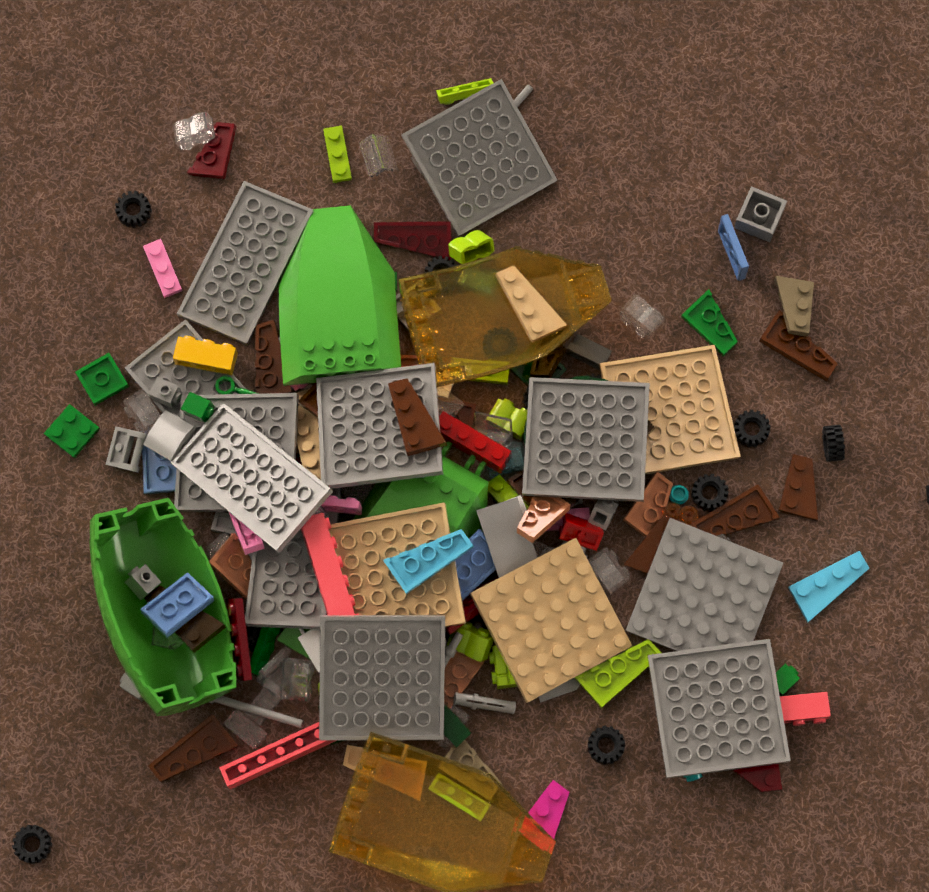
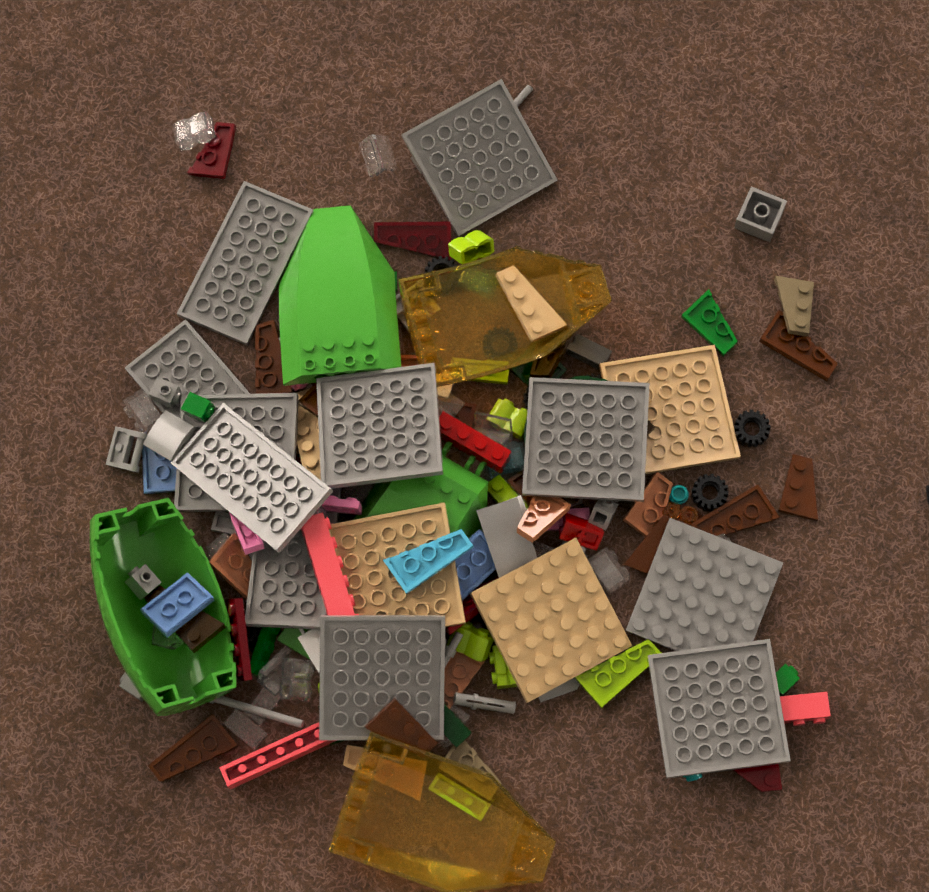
black tyre [12,825,52,864] -> none
green plate [44,404,100,458] -> none
green plate [75,353,129,406] -> none
black tyre [115,191,152,228] -> none
bright pink plate [143,239,182,298] -> none
yellow brick [173,336,238,376] -> none
green piece [215,376,259,394] -> none
lime plate [323,125,352,183] -> none
reddish brown wing [388,378,447,456] -> none
lime plate [436,78,493,105] -> none
dark pink wing [516,780,570,855] -> none
black tyre [588,726,625,765] -> none
clear brick [620,294,665,339] -> none
medium blue tile [718,214,749,281] -> none
medium azure wing [788,551,869,623] -> none
black tyre [822,425,845,462] -> none
none -> reddish brown wing [365,698,438,758]

